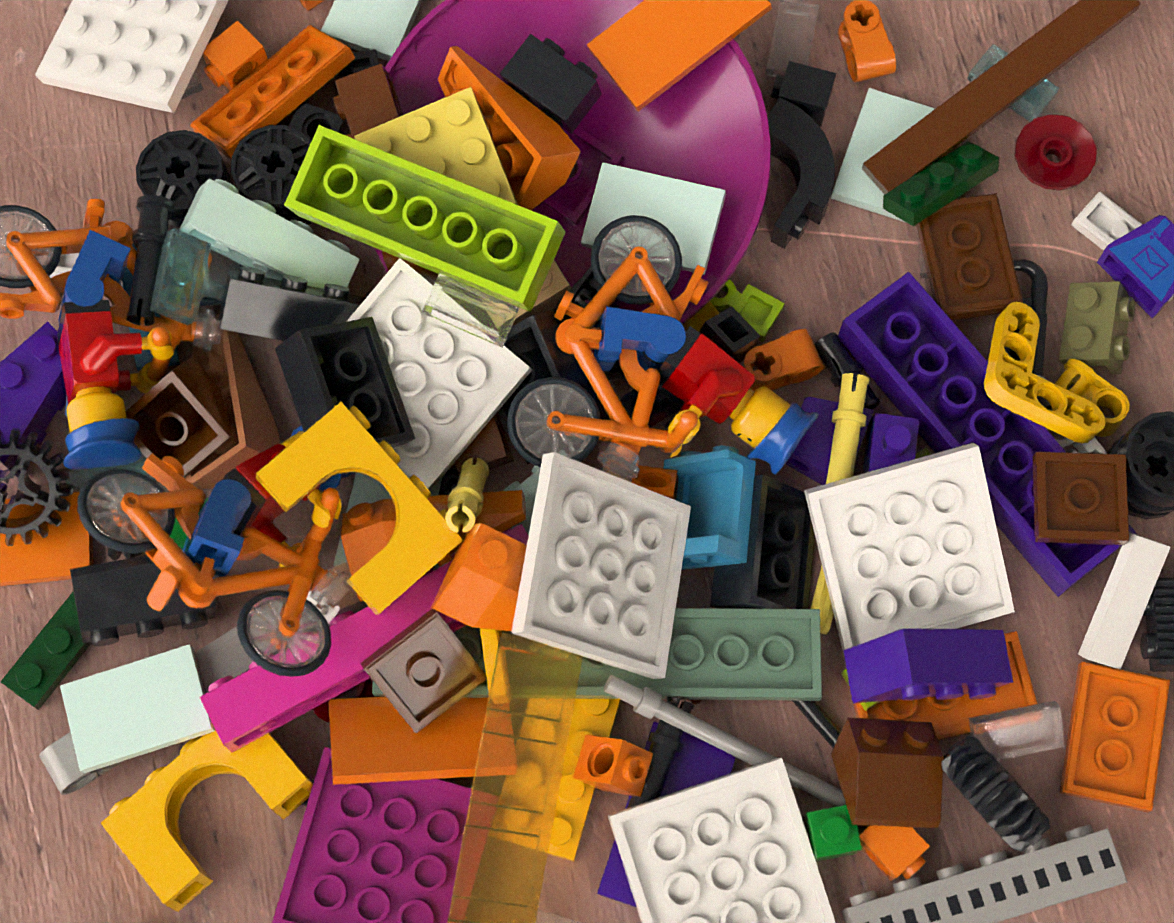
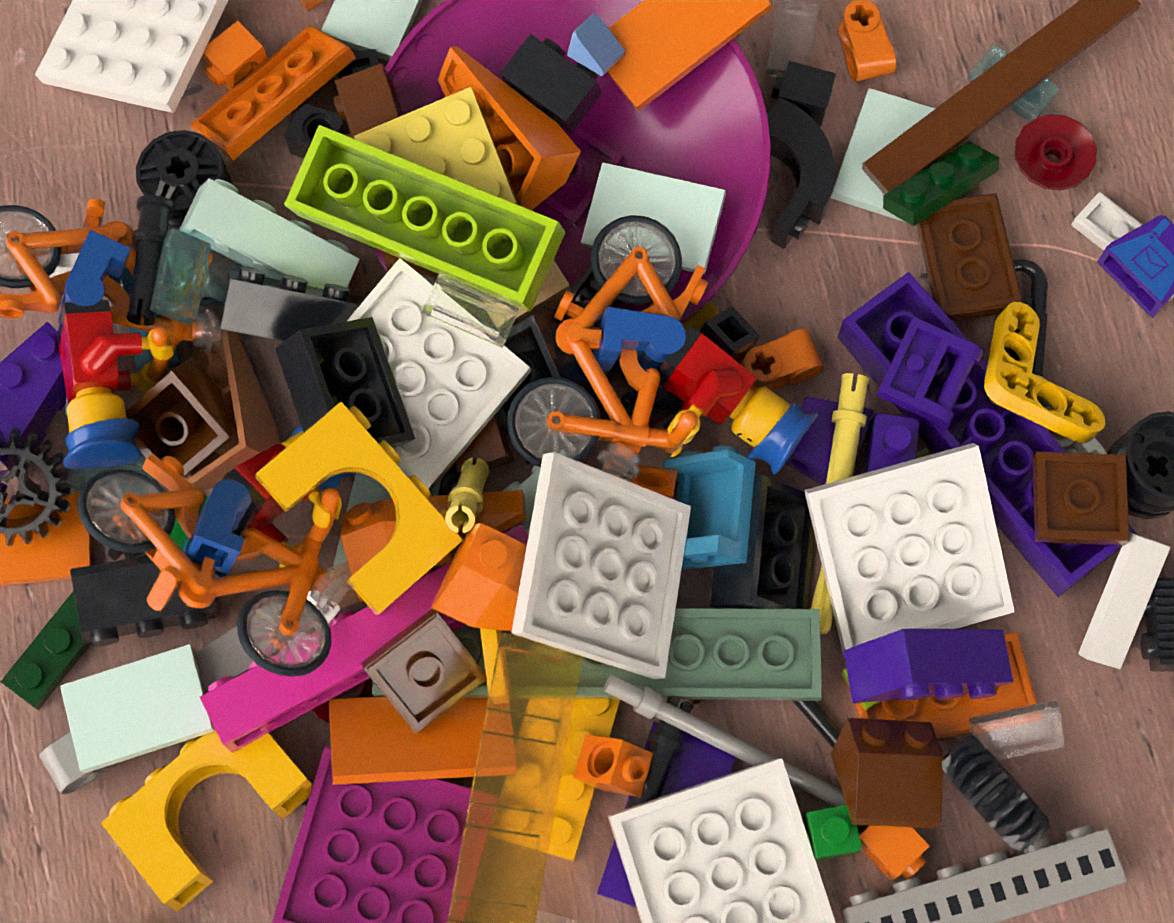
black wheel [231,125,313,226] -> none
lime plate [710,279,785,343] -> none
black pin [814,332,881,410] -> none
yellow piece [1054,359,1130,437] -> none
olive bracket [1059,281,1135,374] -> none
orange tile [1059,661,1170,813] -> none
none -> medium blue slope [567,13,625,76]
none -> dark purple plate [876,316,983,429]

